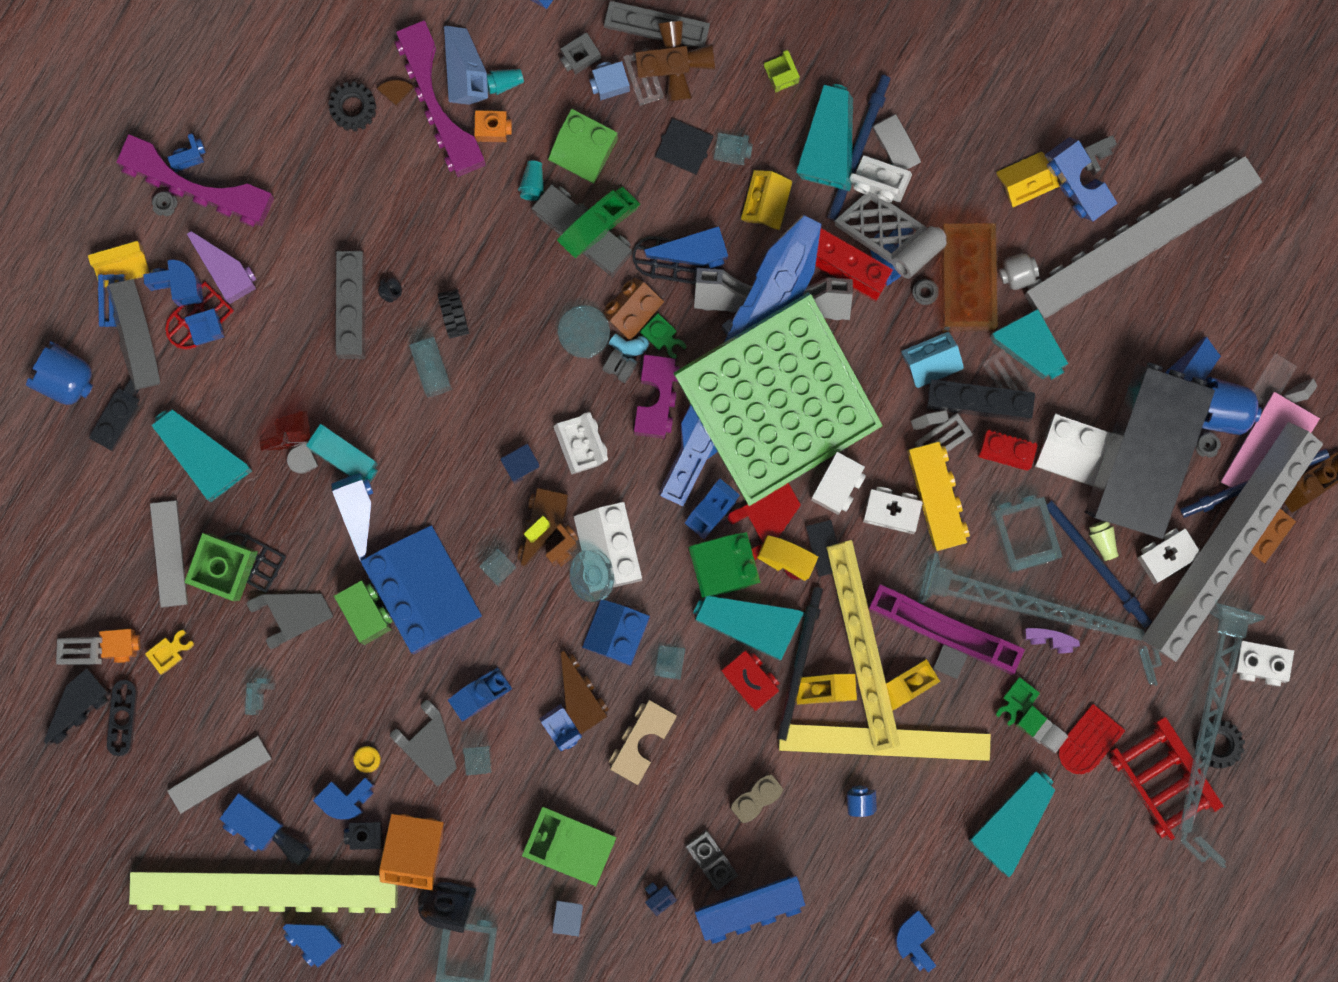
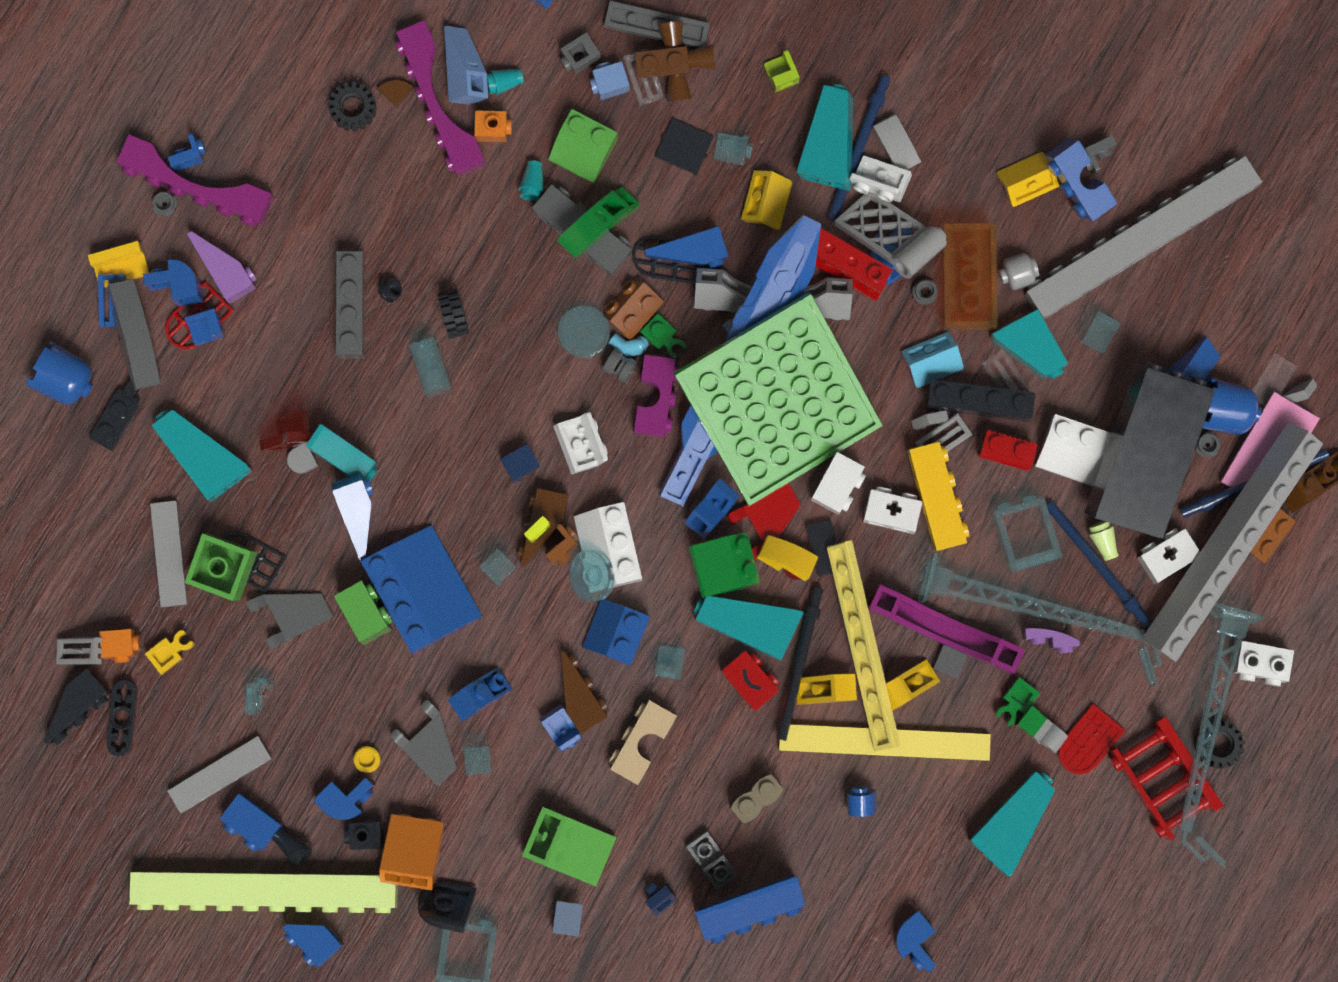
none -> clear light blue panel [1081,311,1121,354]

